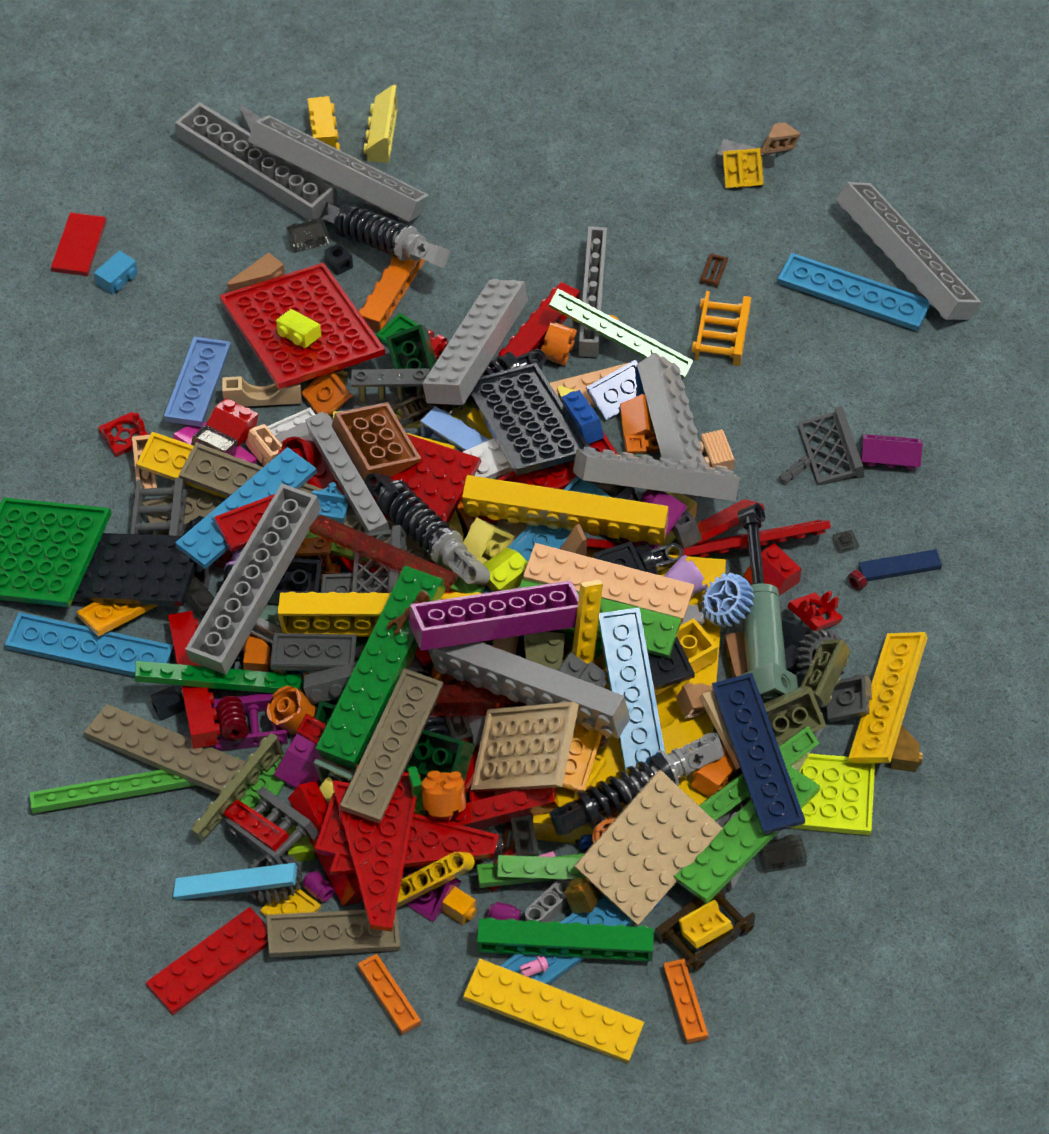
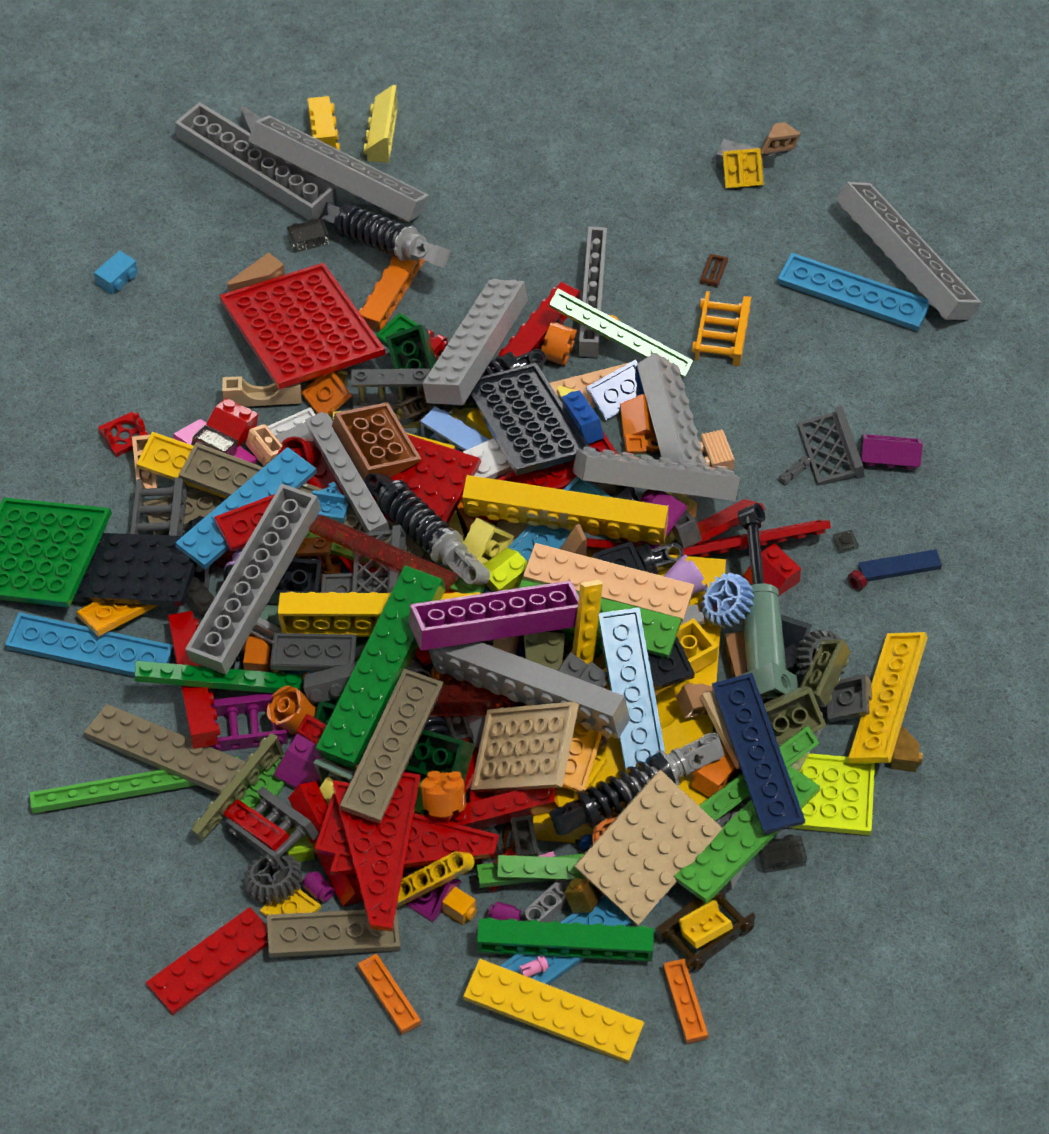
red tile [51,212,107,276] -> none
black brick [150,685,184,721] -> none
medium blue plate [164,337,231,427] -> none
medium azure tile [173,863,297,900] -> none
dark red piece [217,696,249,742] -> none
neon yellow brick [276,309,321,349] -> none
black brick [324,242,353,276] -> none
reddish brown piece [387,590,430,636] -> none
green tile [408,766,422,797] -> none
red piece [787,591,843,631] -> none

